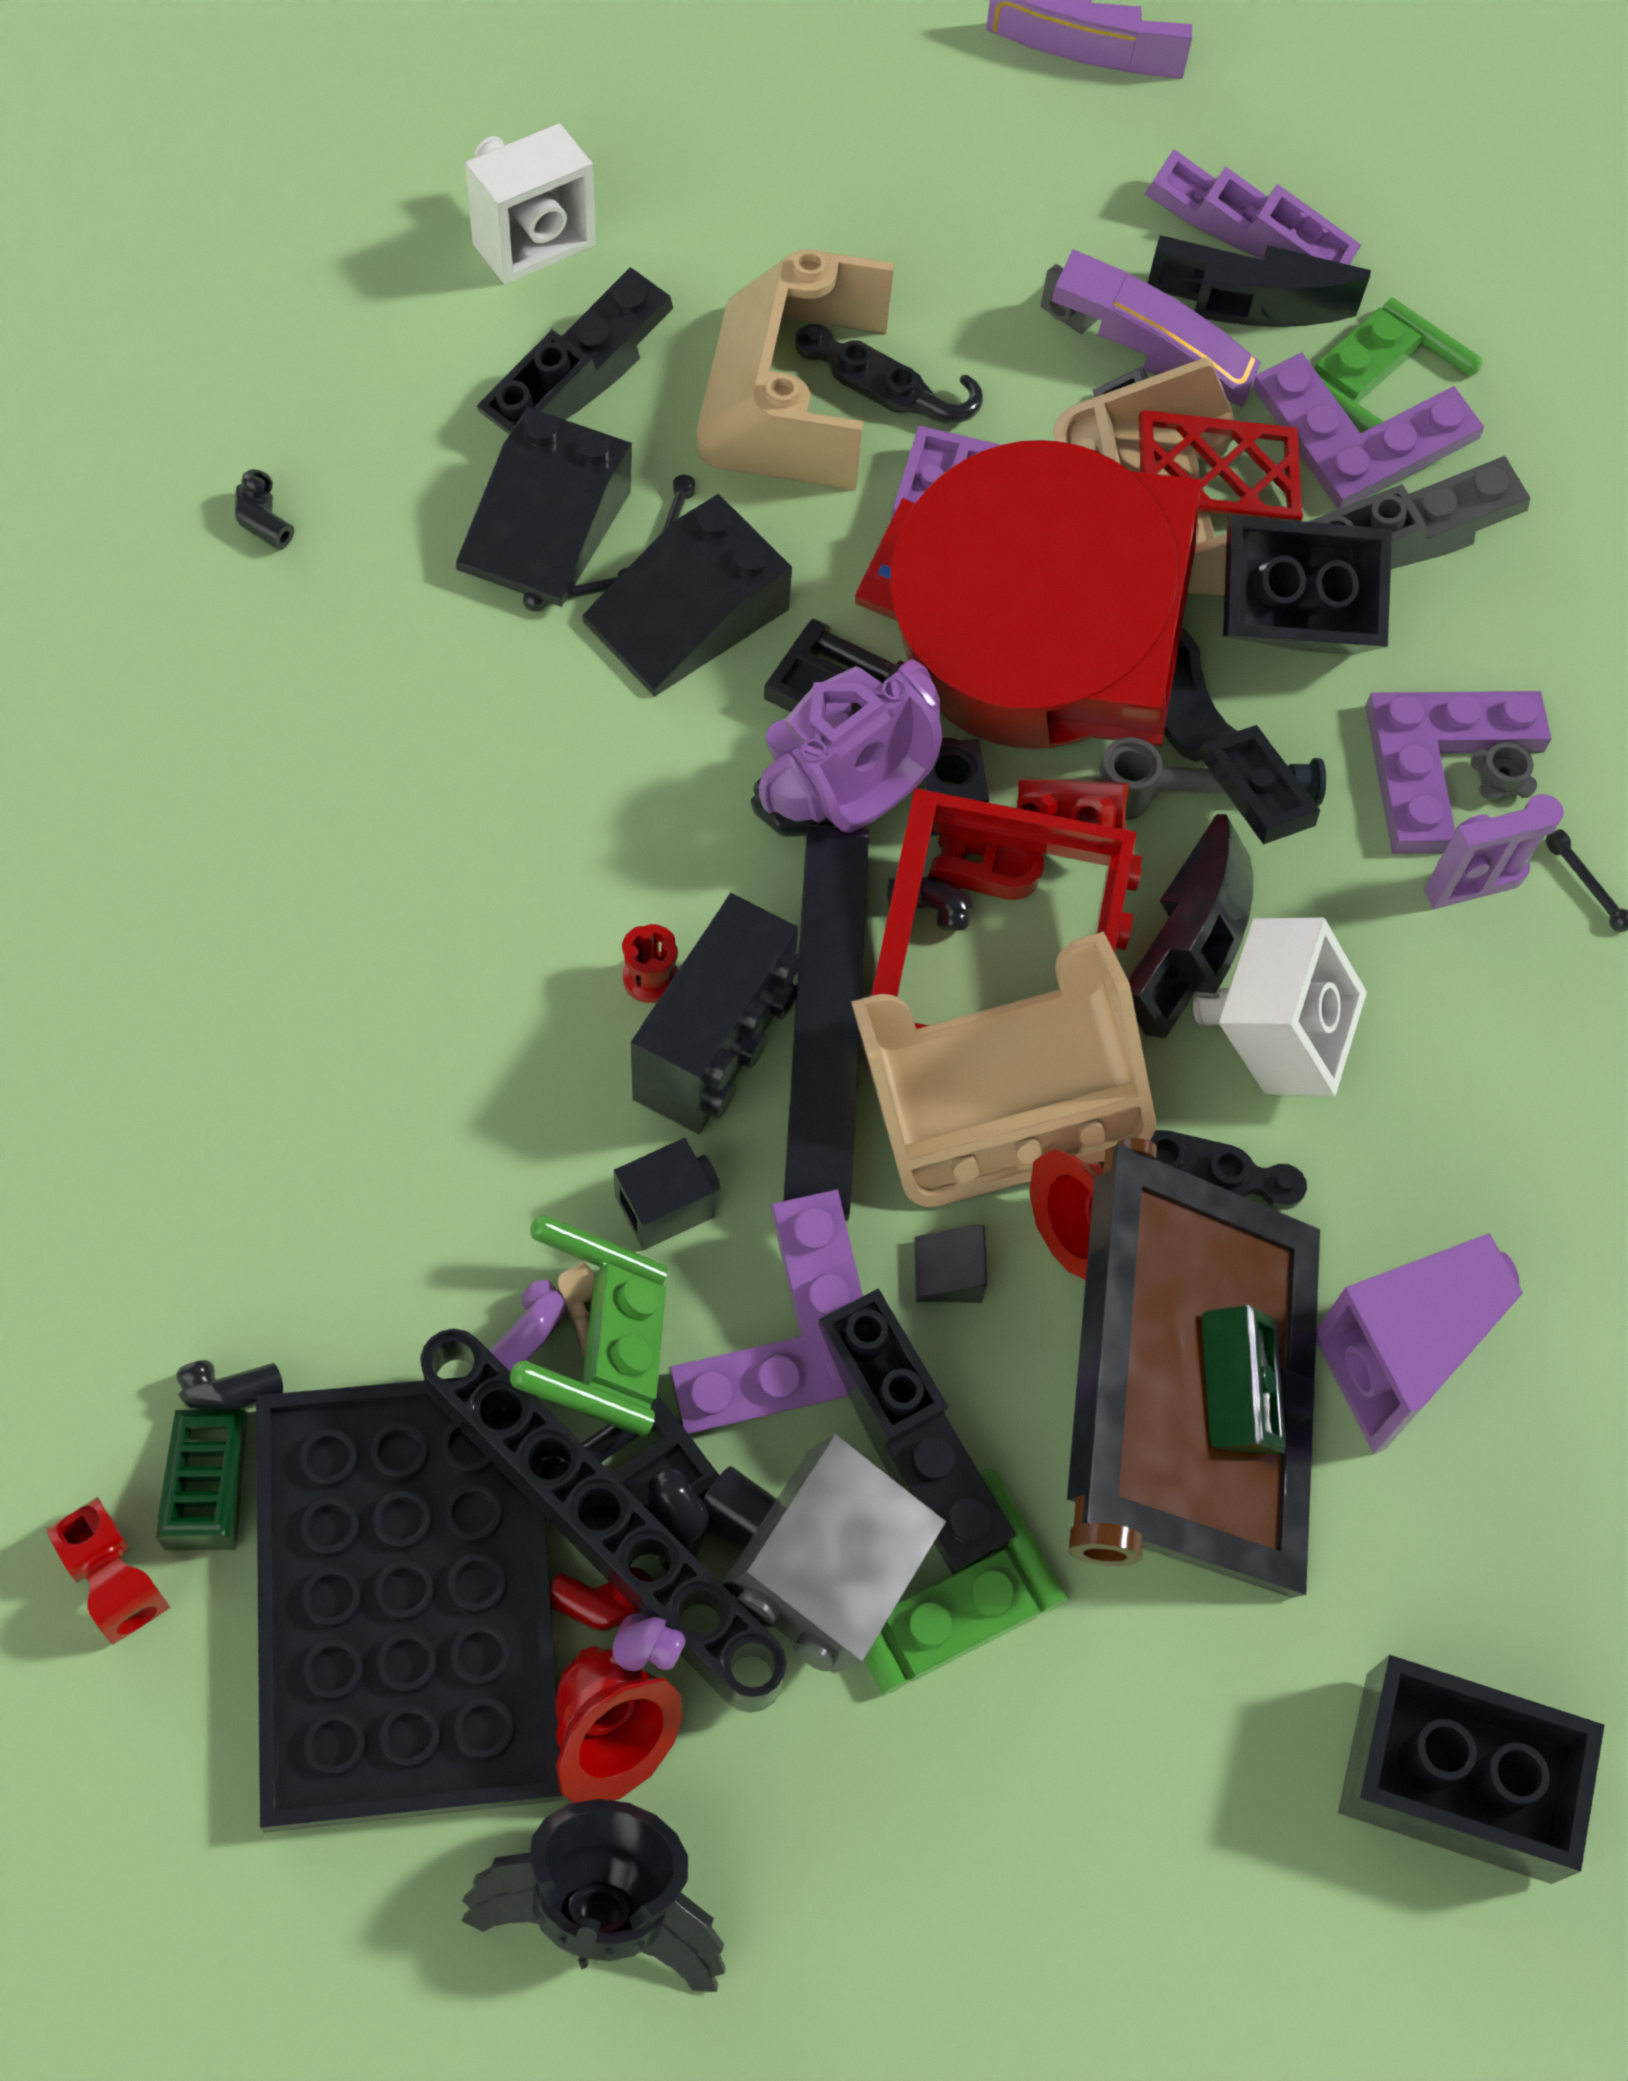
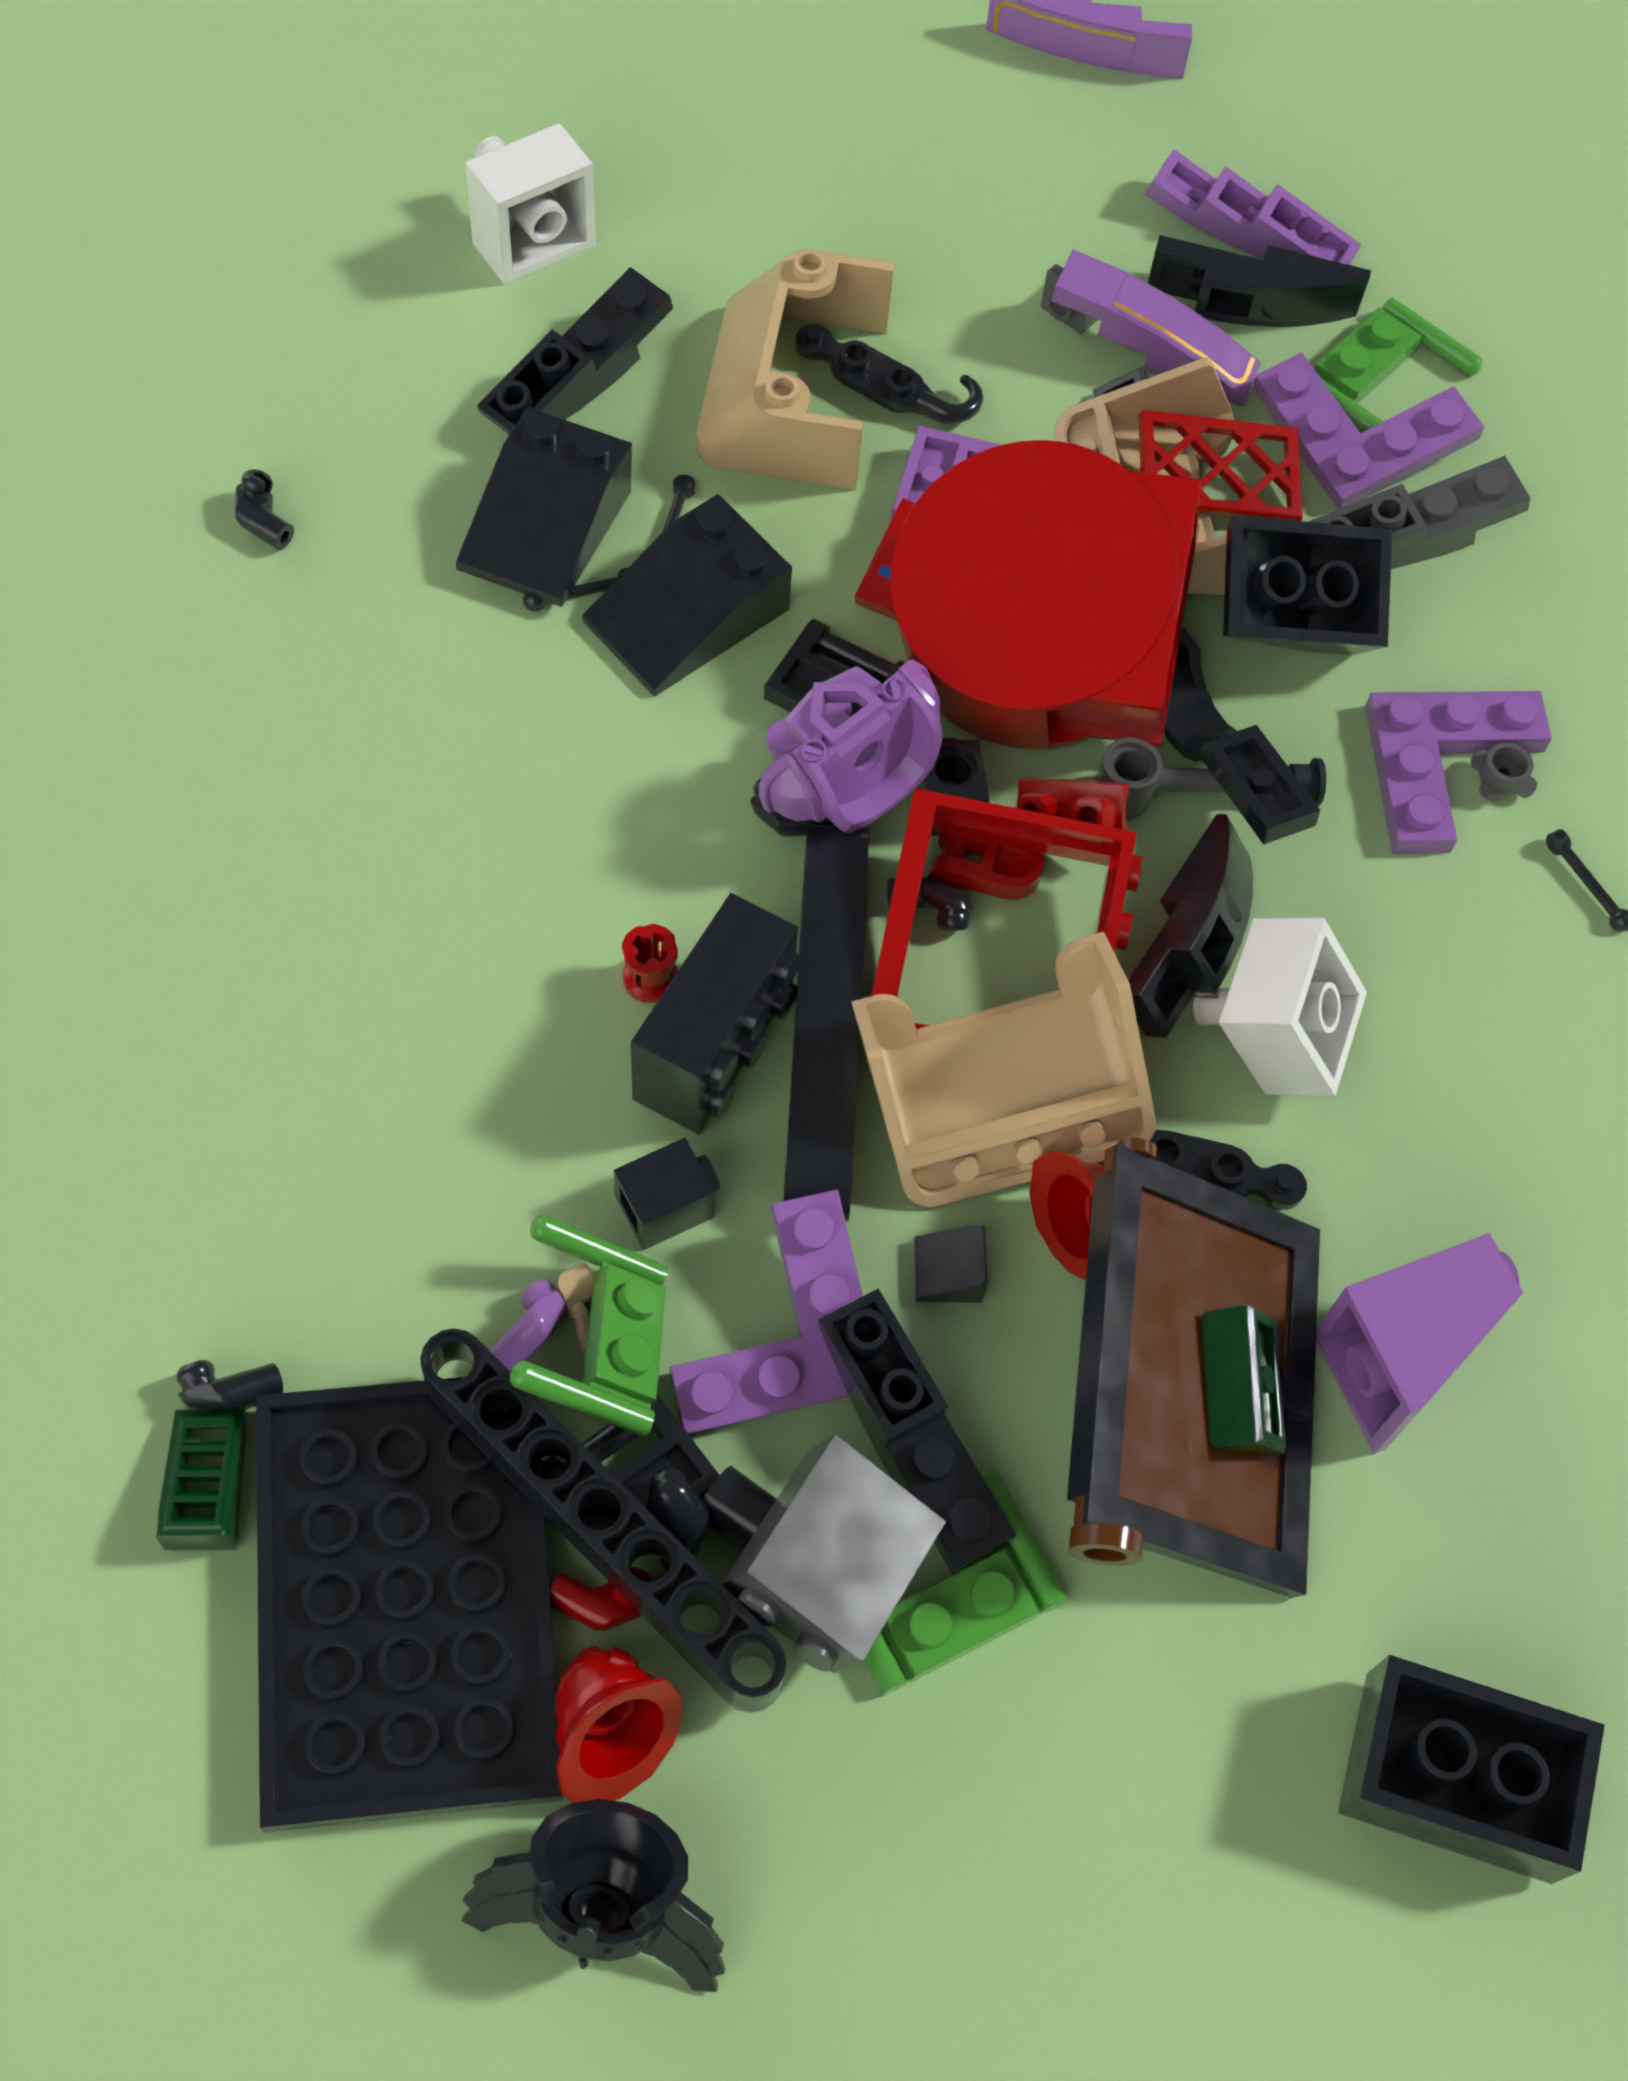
red leg [46,1496,170,1645] -> none
medium lavender arm [612,1613,686,1672] -> none
medium lavender plate [1424,794,1564,910] -> none

